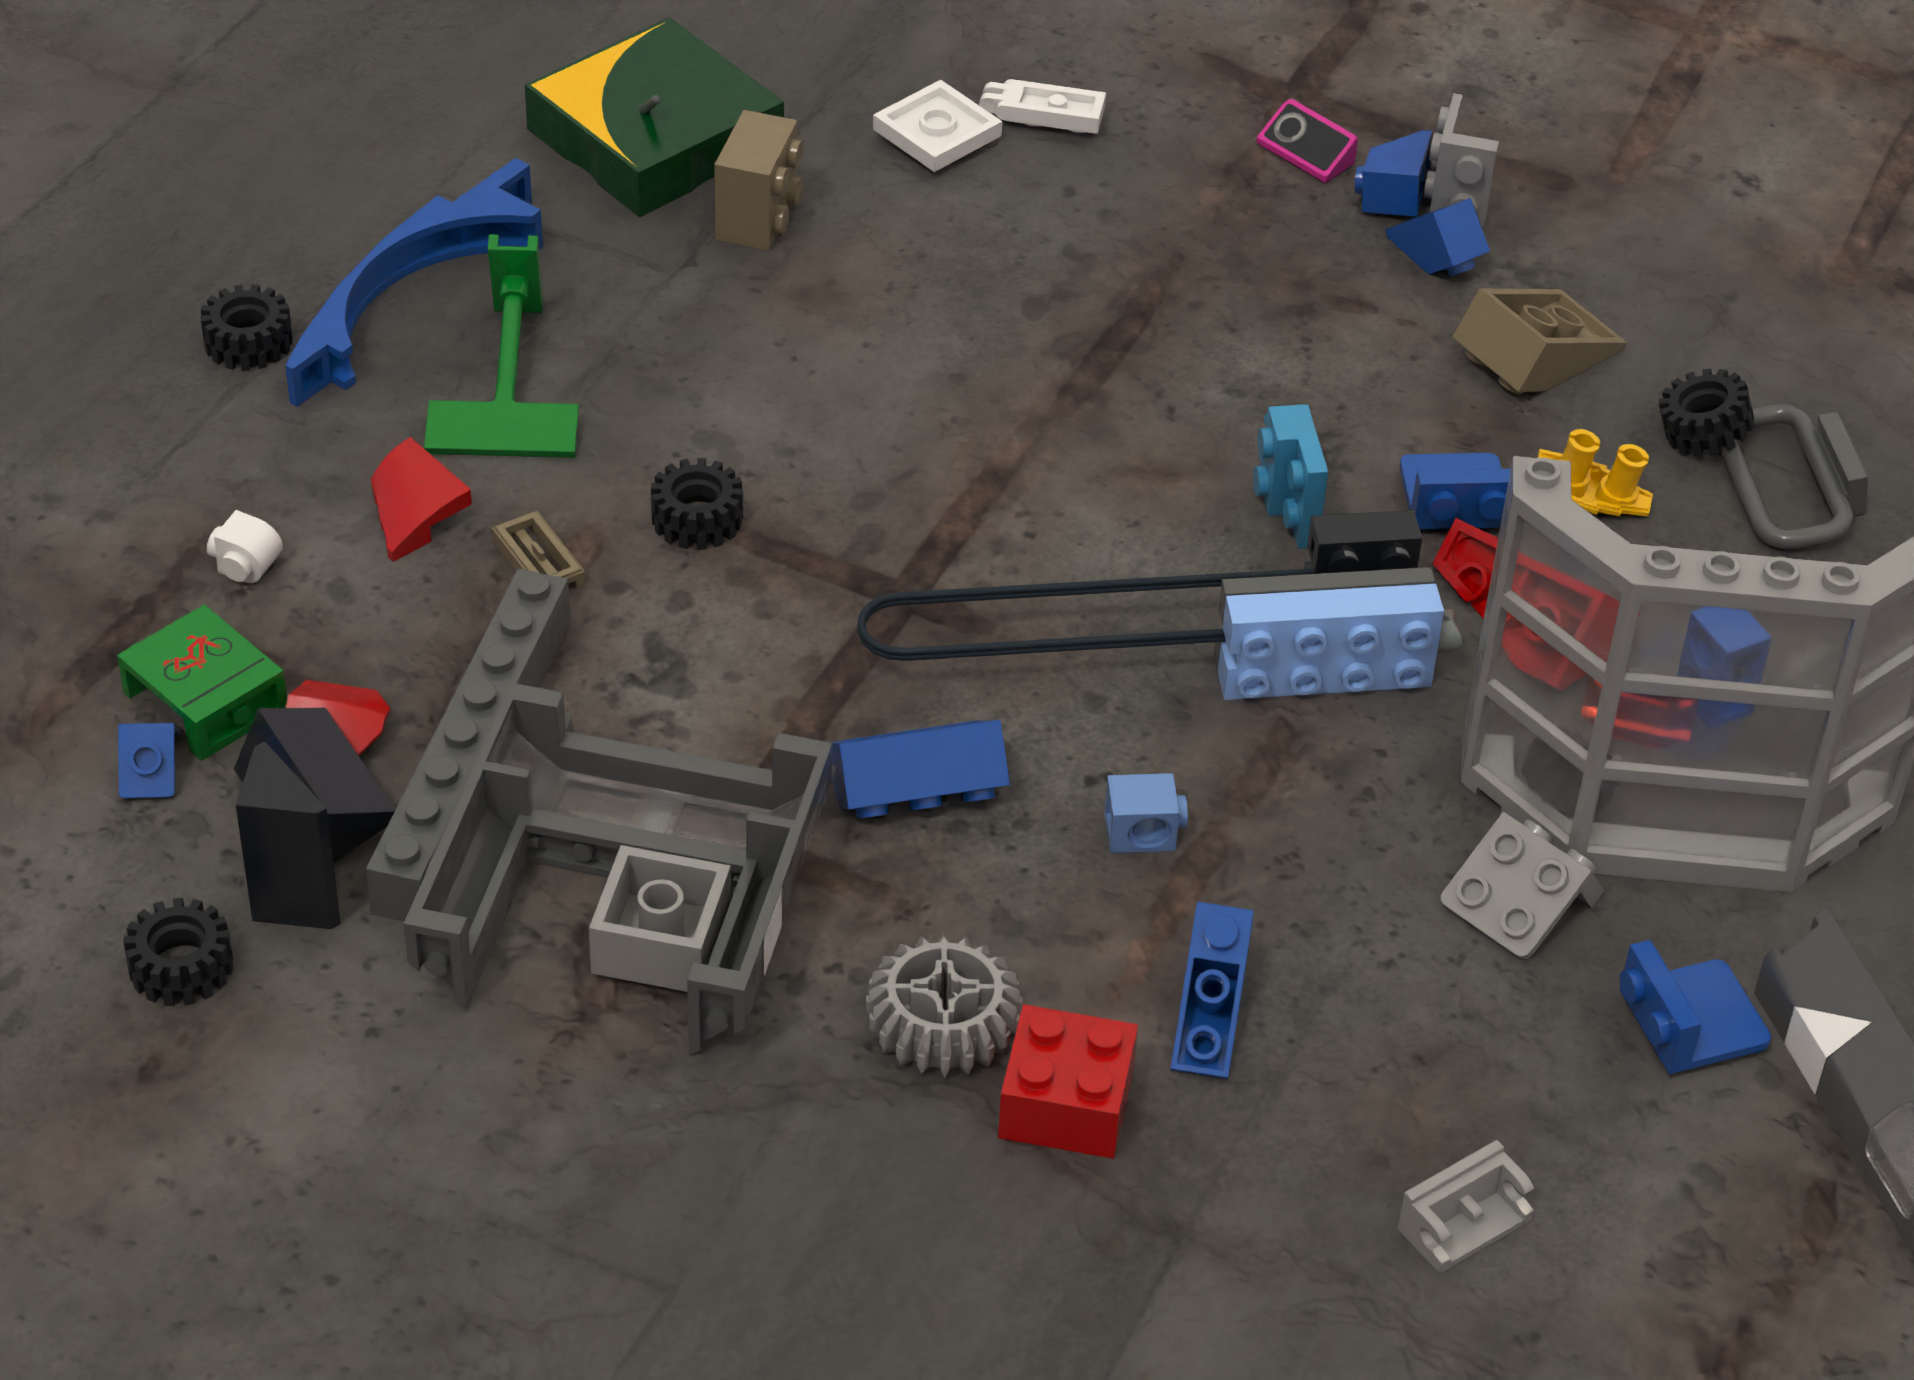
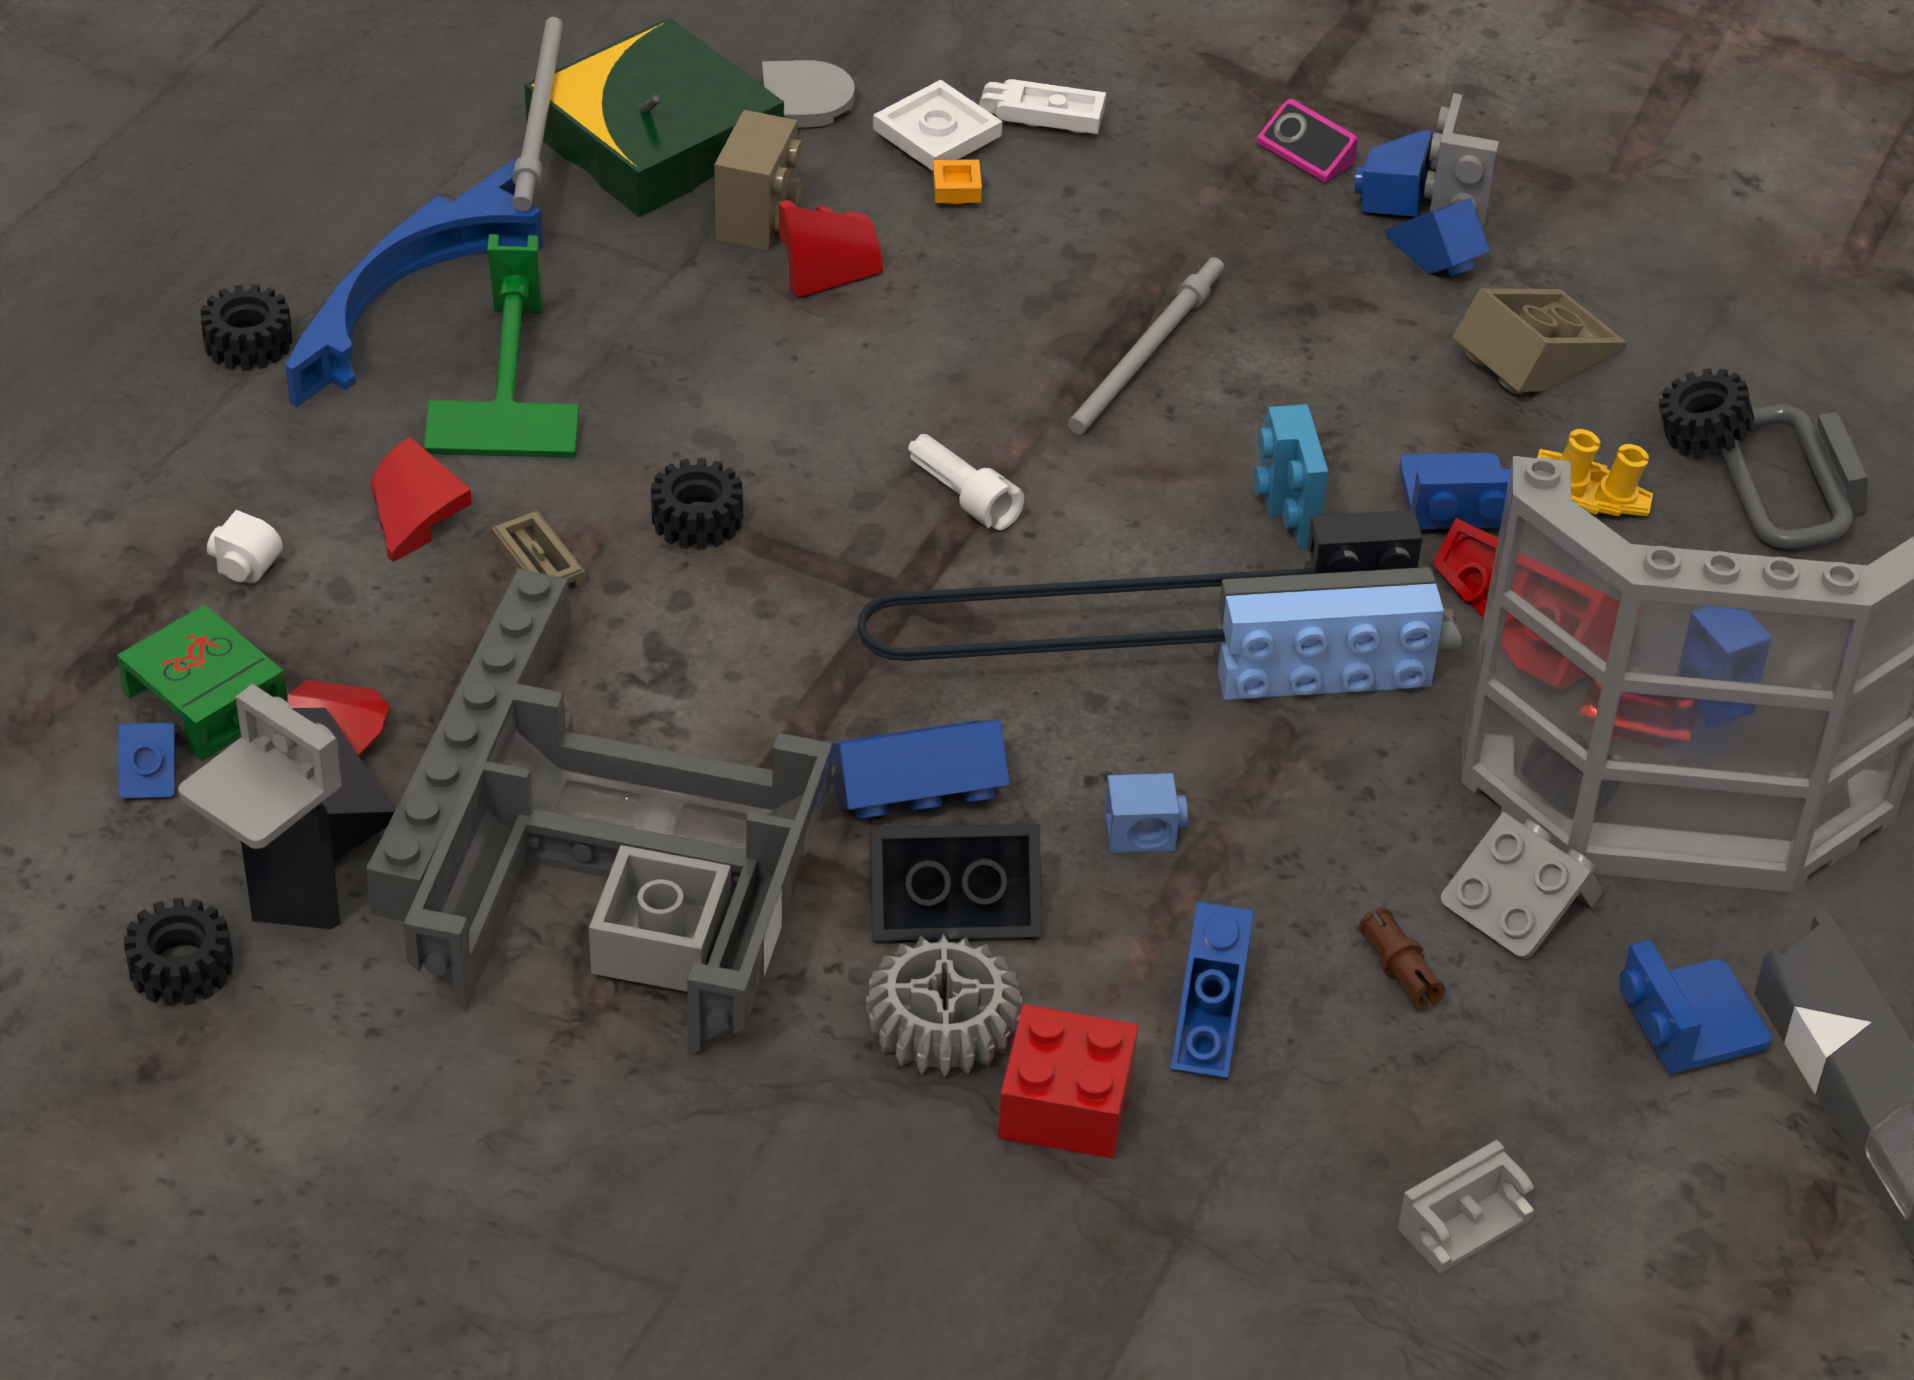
none -> light grey bracket [178,684,342,849]
none -> light grey bar [512,17,563,211]
none -> light grey tile [762,60,855,128]
none -> red slope [778,200,883,298]
none -> black slope [869,824,1042,941]
none -> white piece [908,434,1024,531]
none -> light orange plate [932,160,982,205]
none -> light grey bar [1068,257,1225,435]
none -> reddish brown pin [1359,908,1446,1010]

